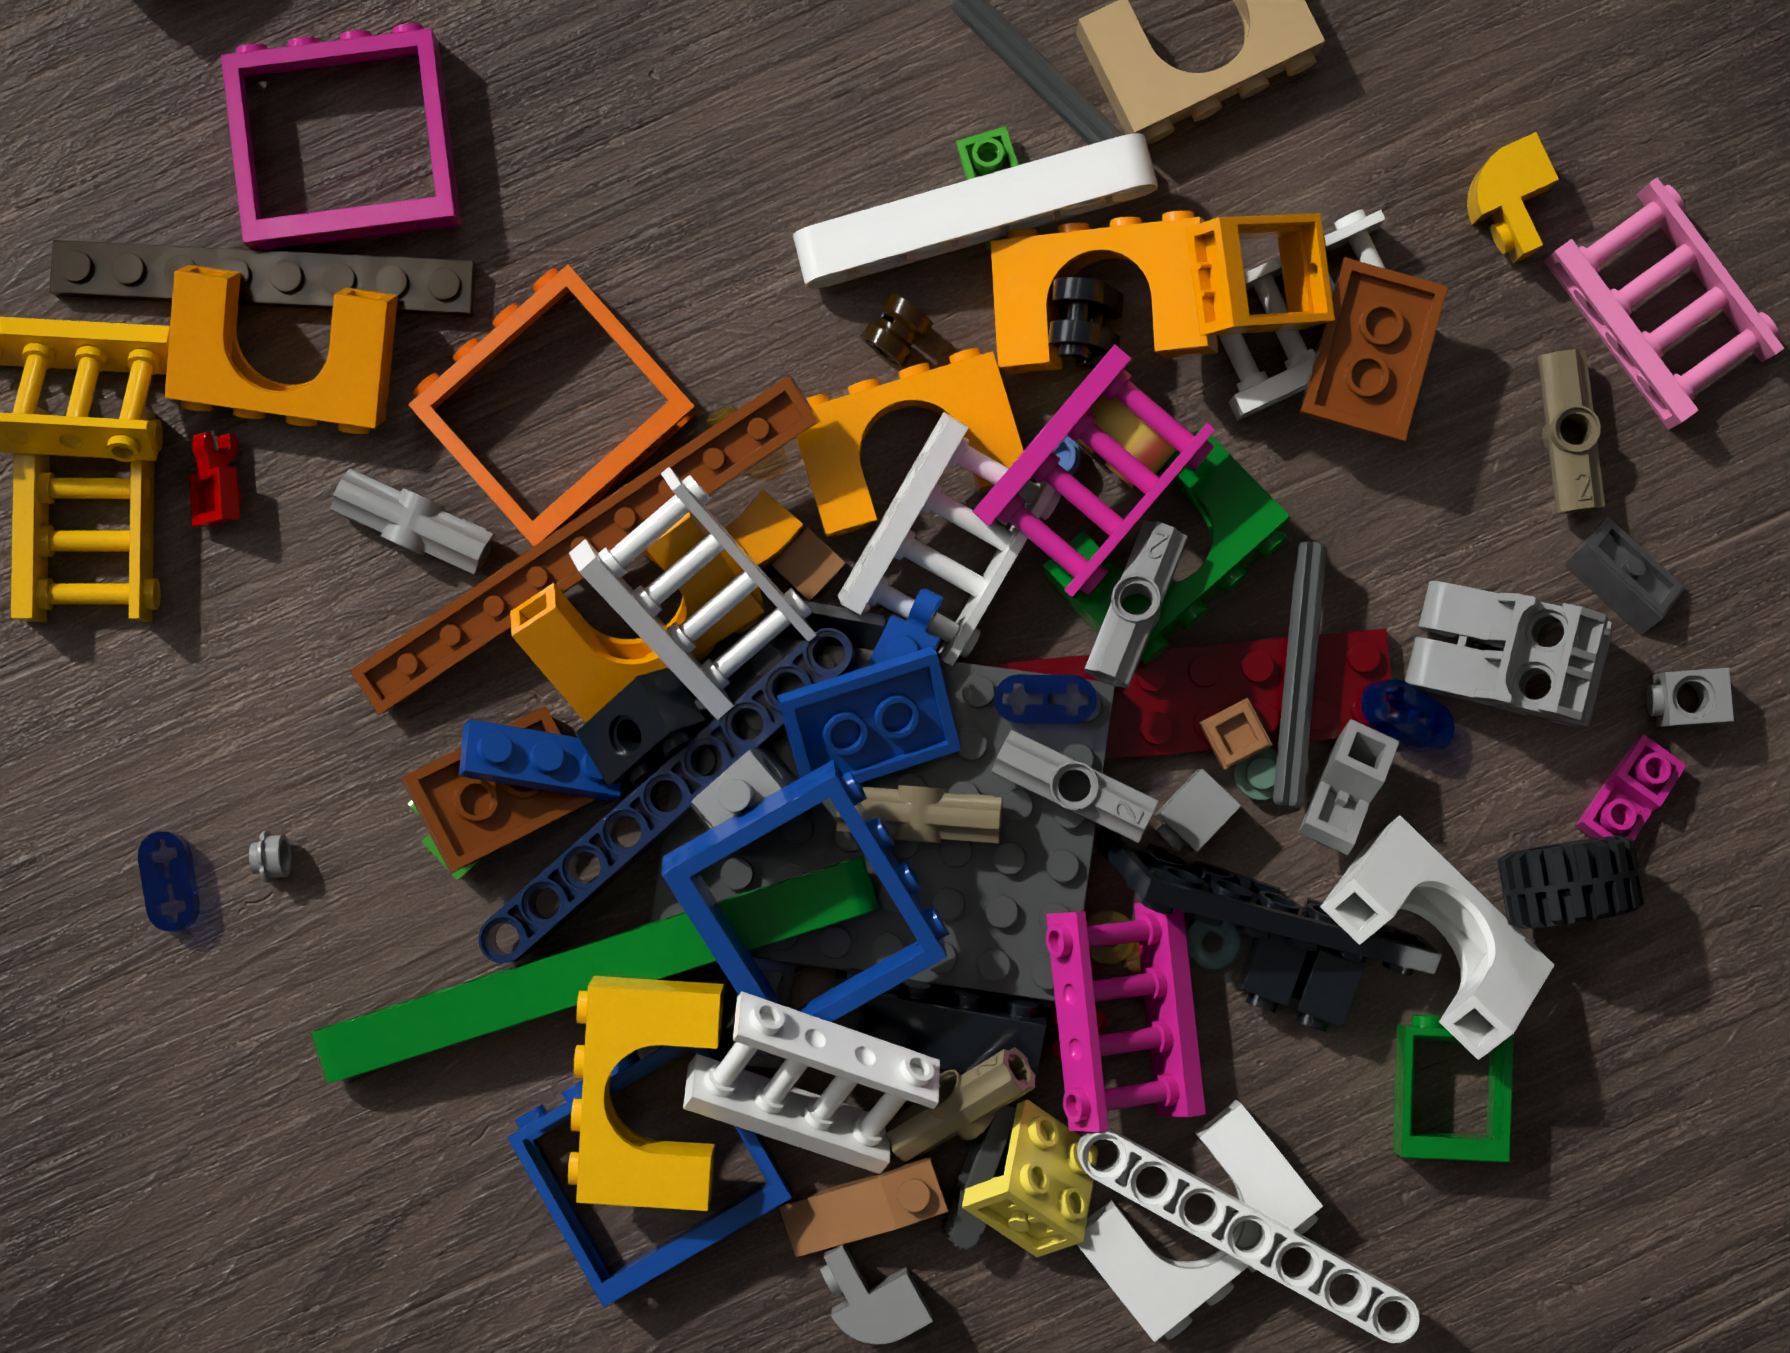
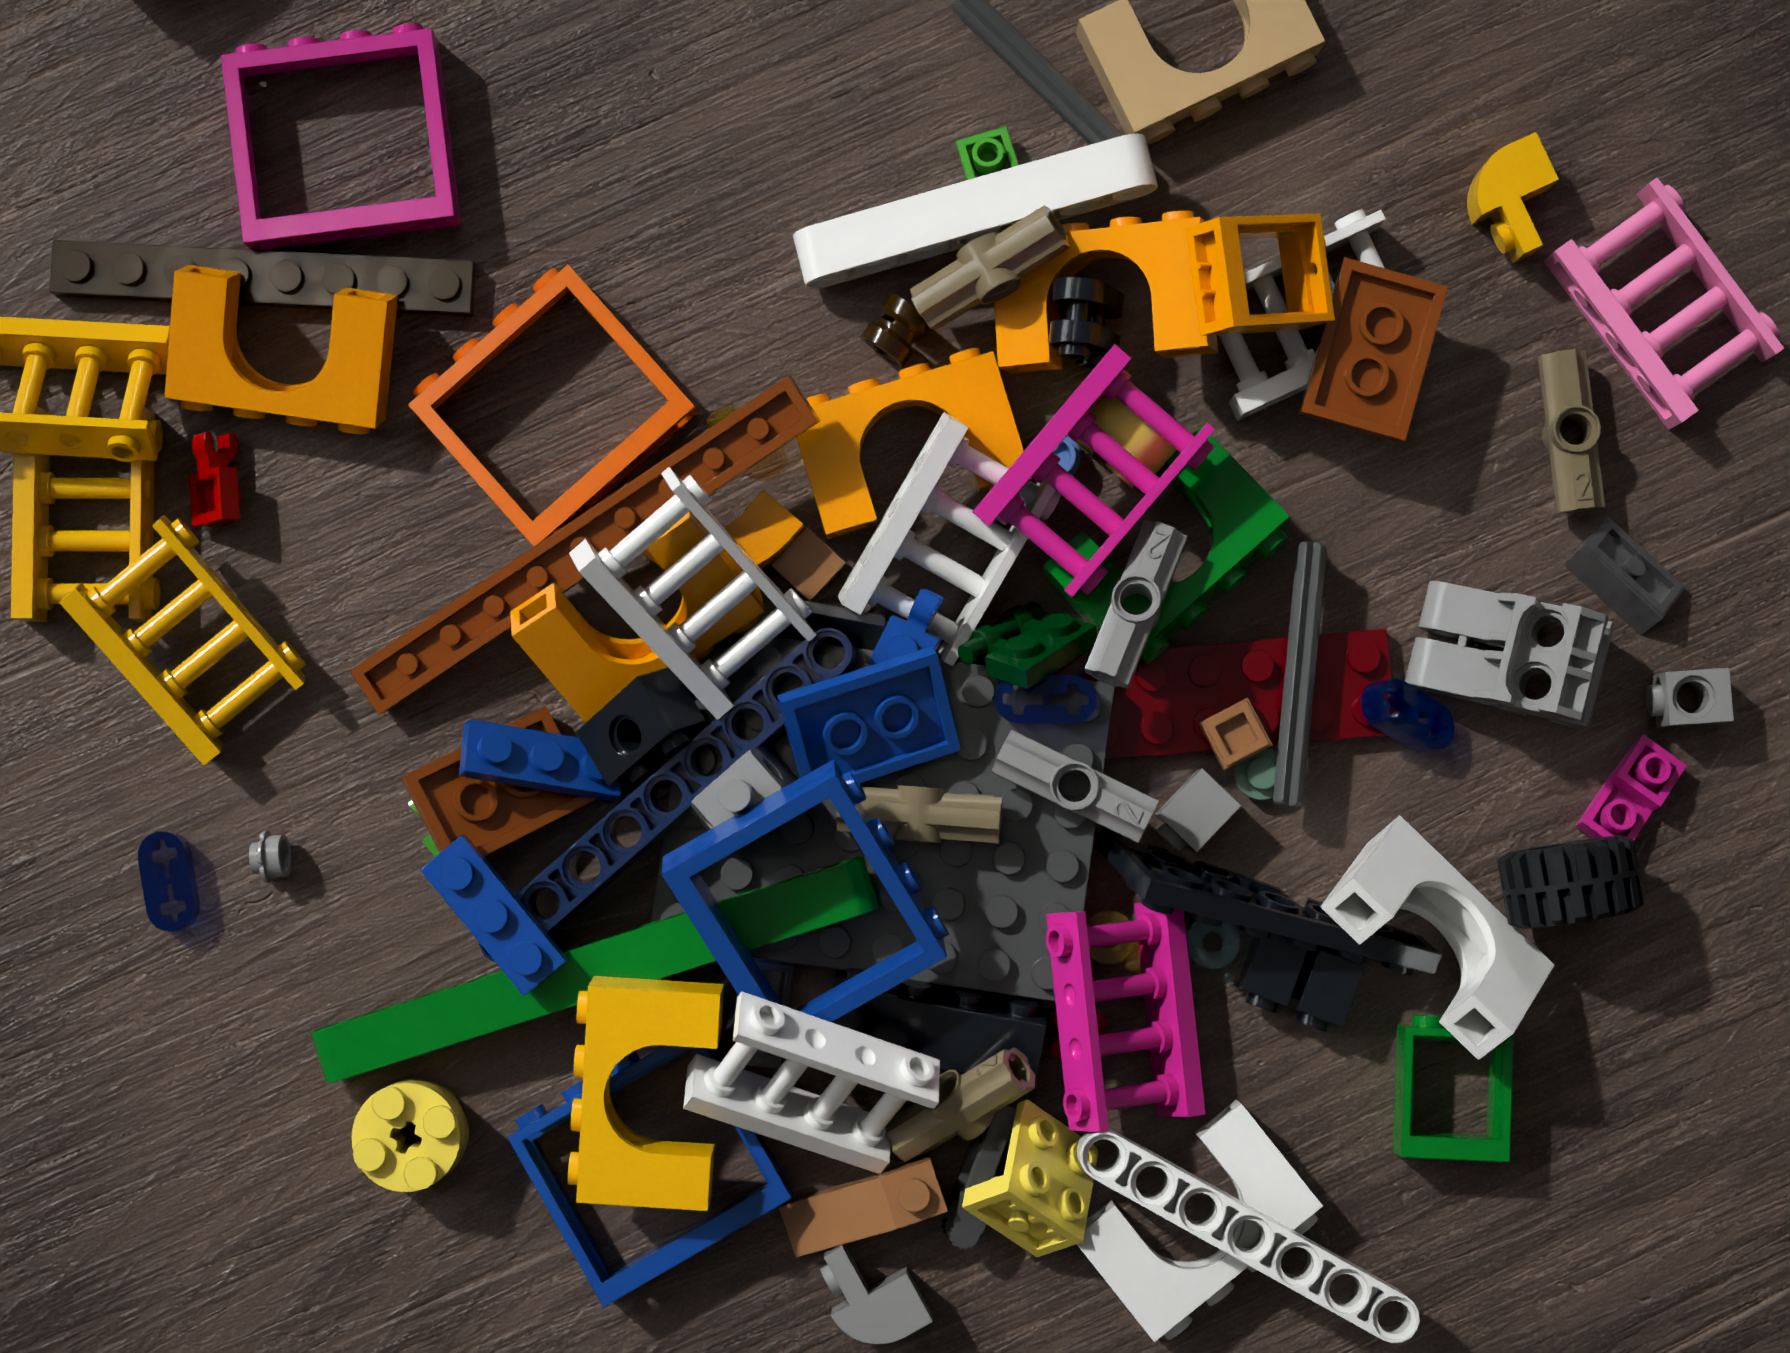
light grey piece [330,468,496,576] -> none
light grey brick [1298,719,1399,855] -> none
none -> yellow fence [59,514,306,766]
none -> light yellow brick [352,1078,469,1192]
none -> blue plate [420,834,568,996]
none -> dark tan piece [910,205,1070,330]
none -> dark green plate [958,602,1097,689]

